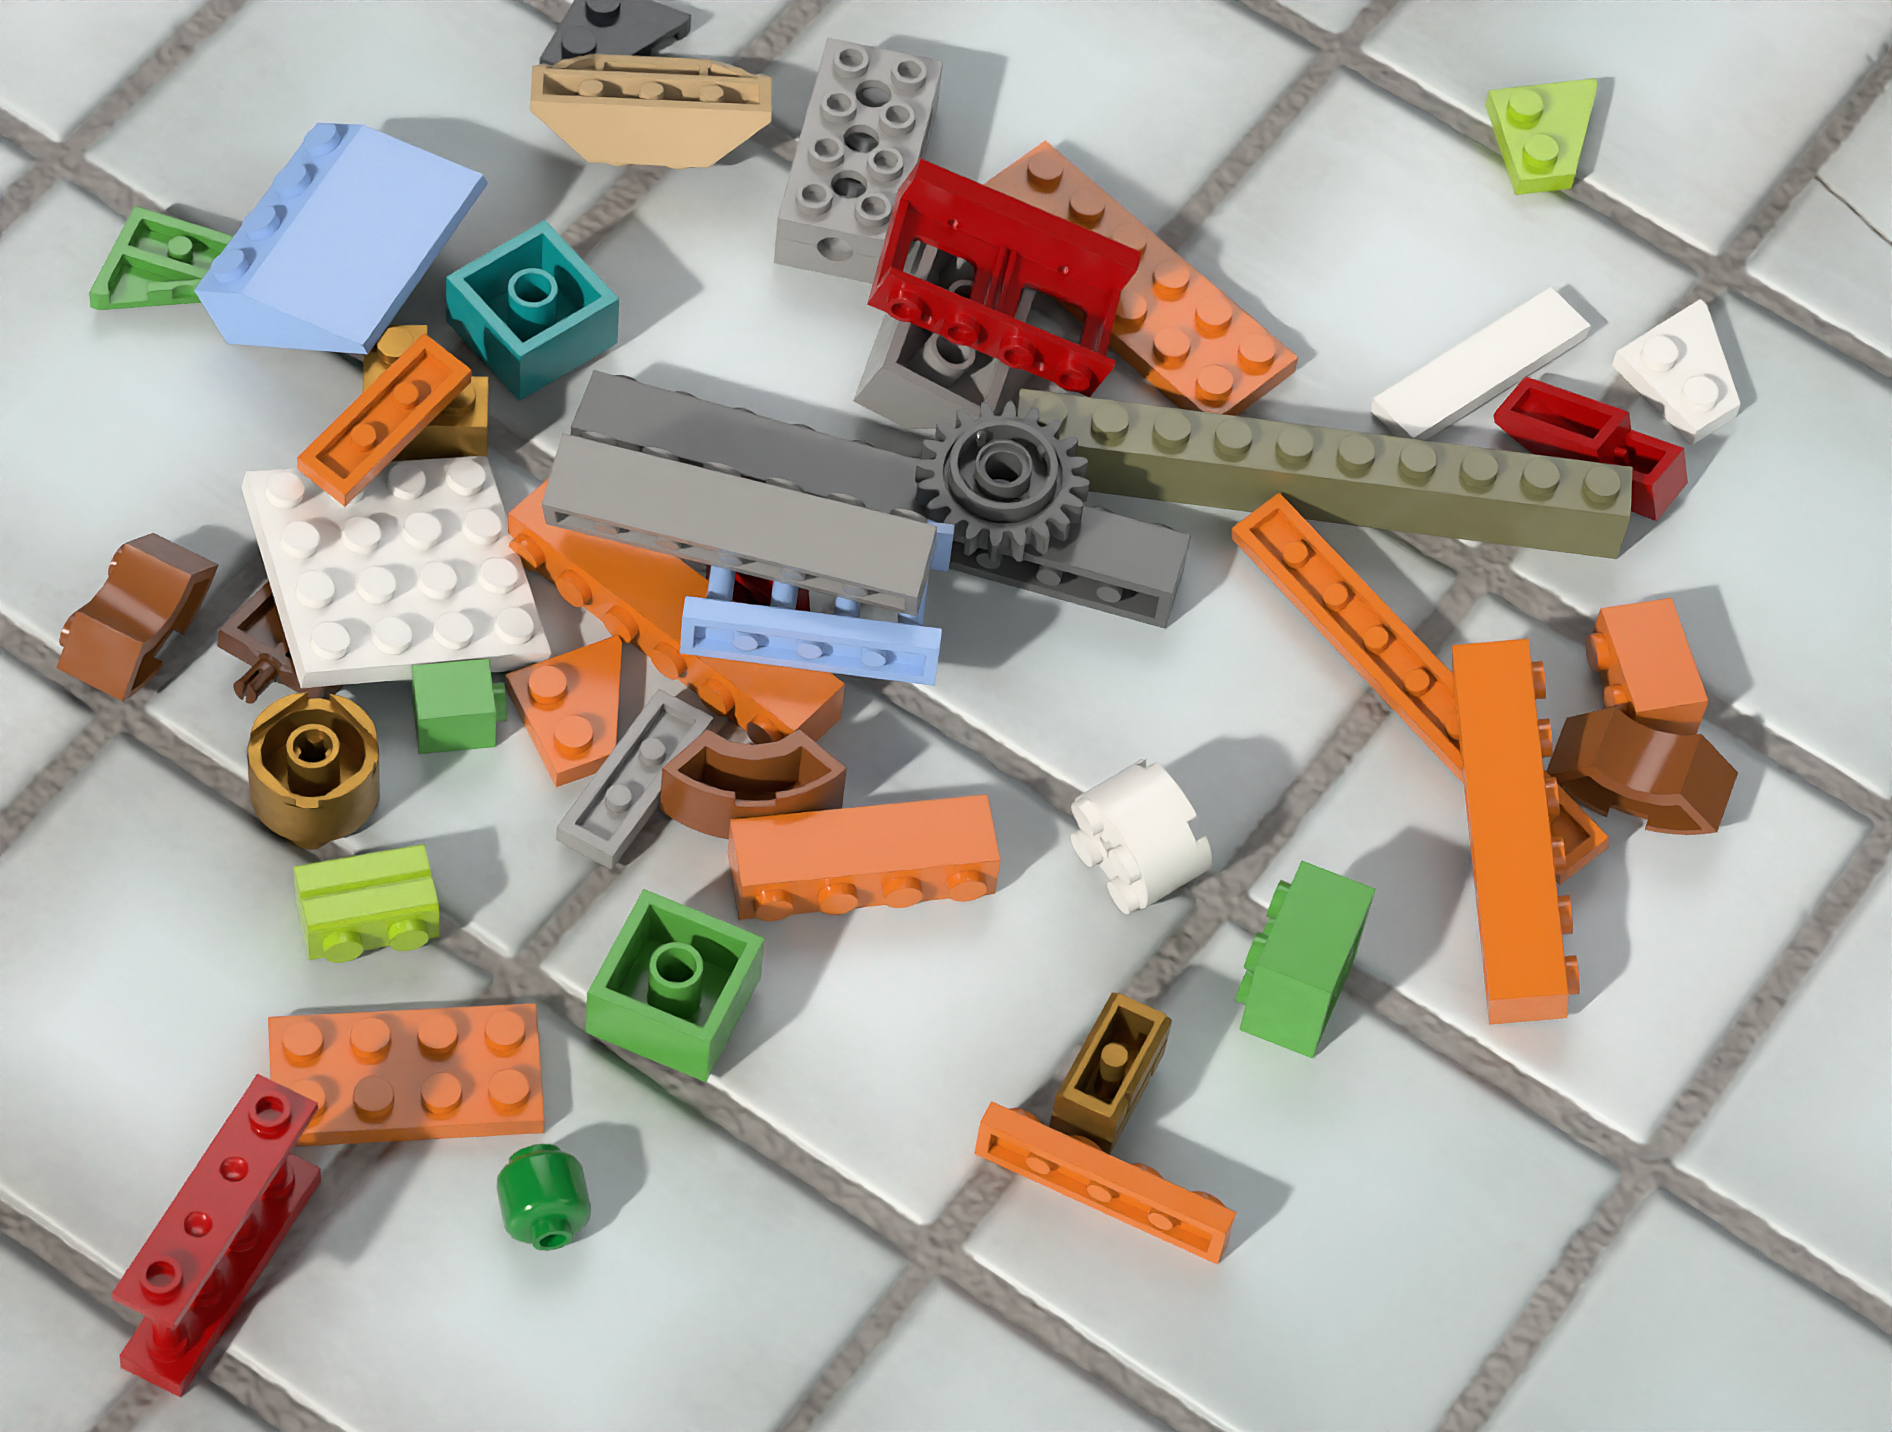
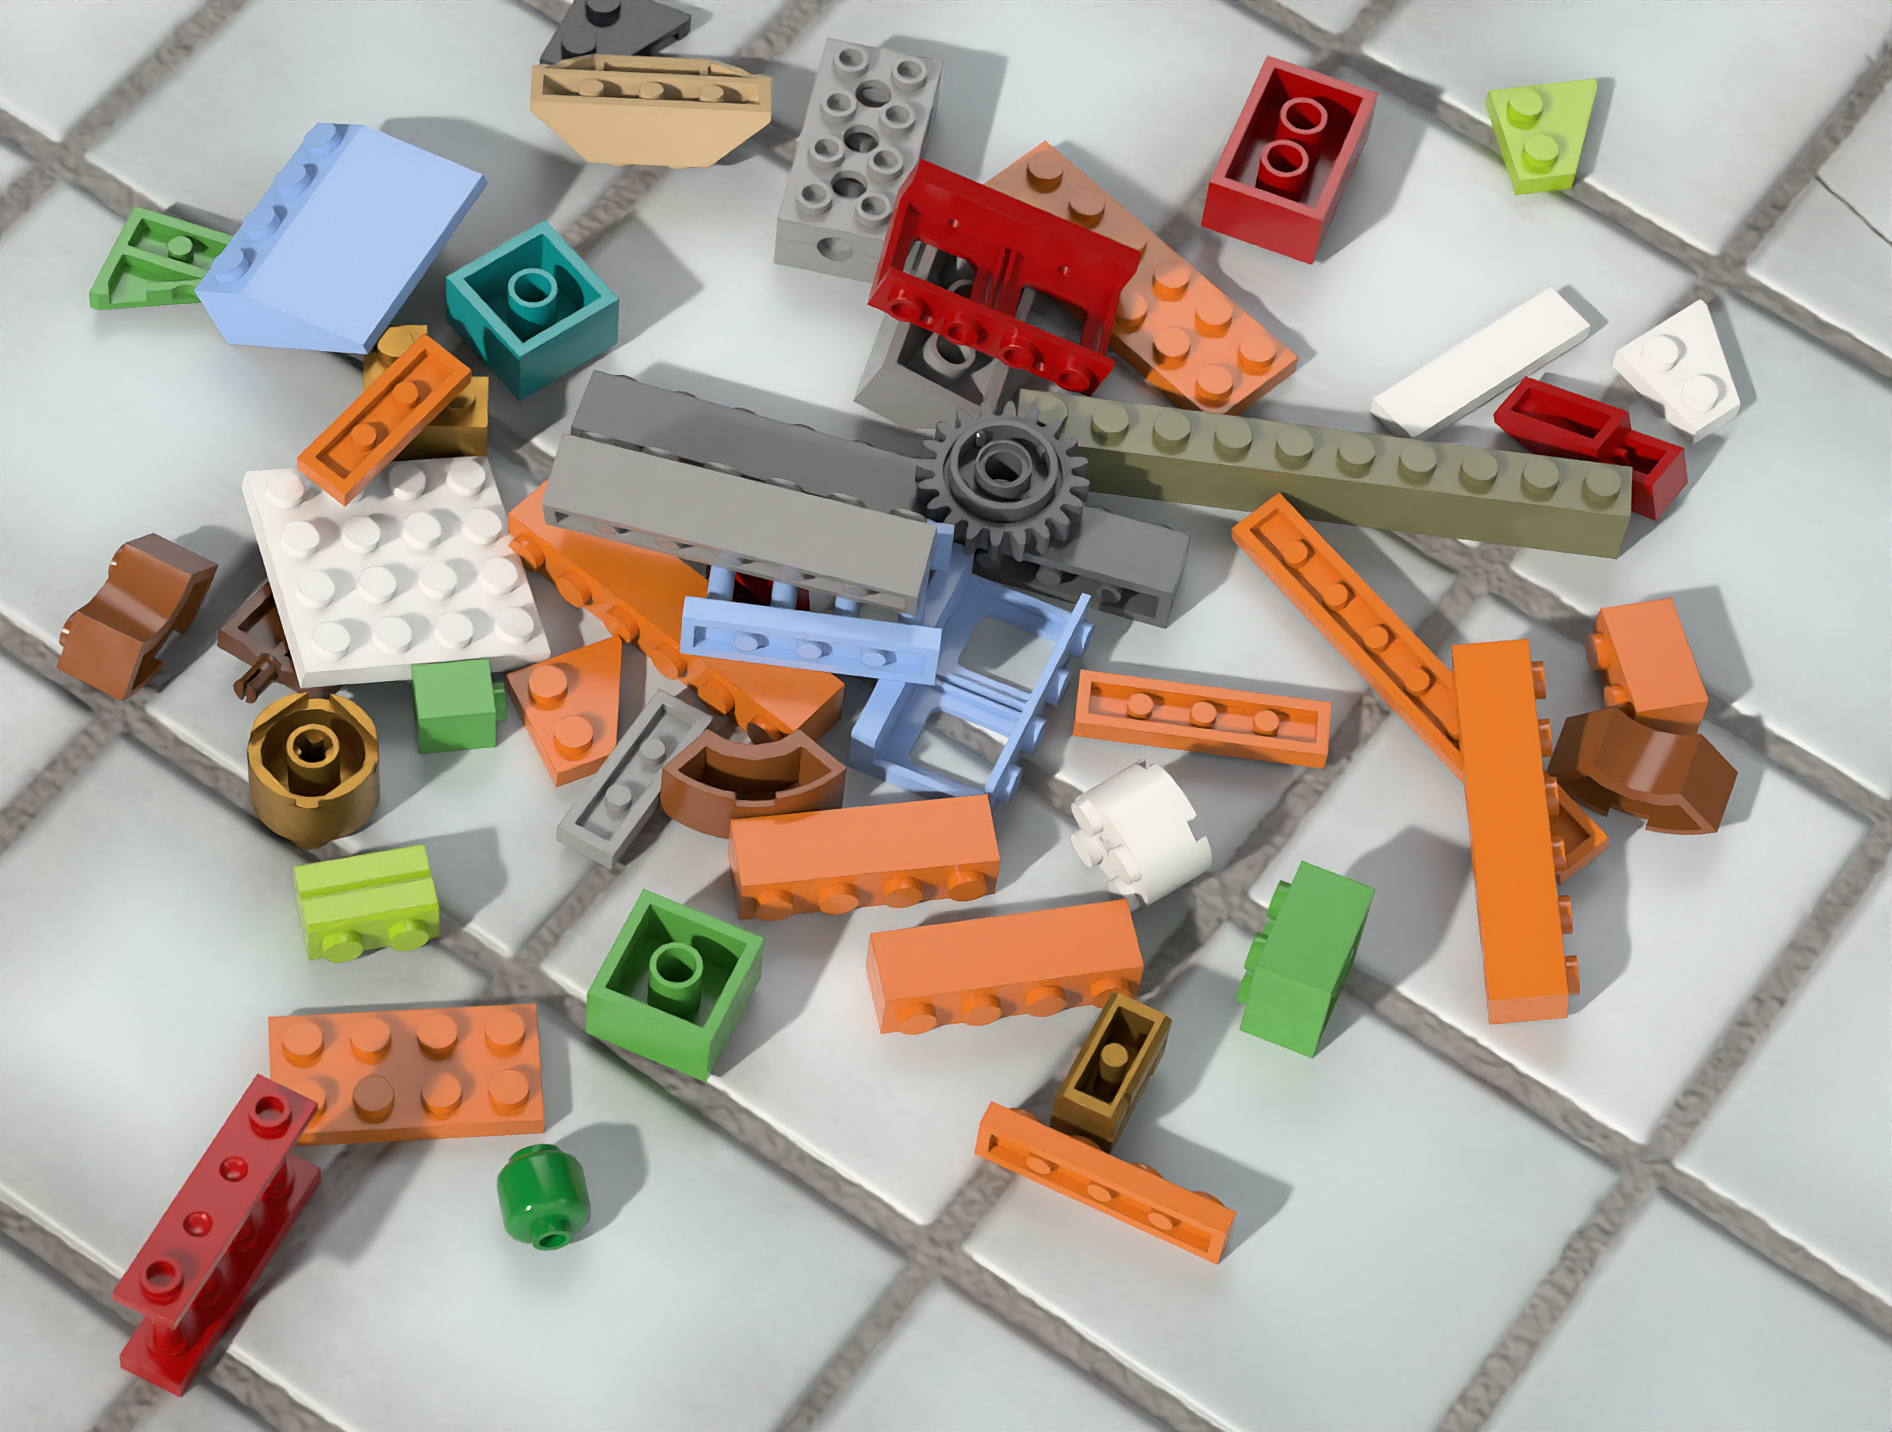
none -> light blue window [847,542,1095,815]
none -> orange brick [866,899,1144,1035]
none -> orange plate [1072,669,1332,769]
none -> red brick [1201,55,1378,265]

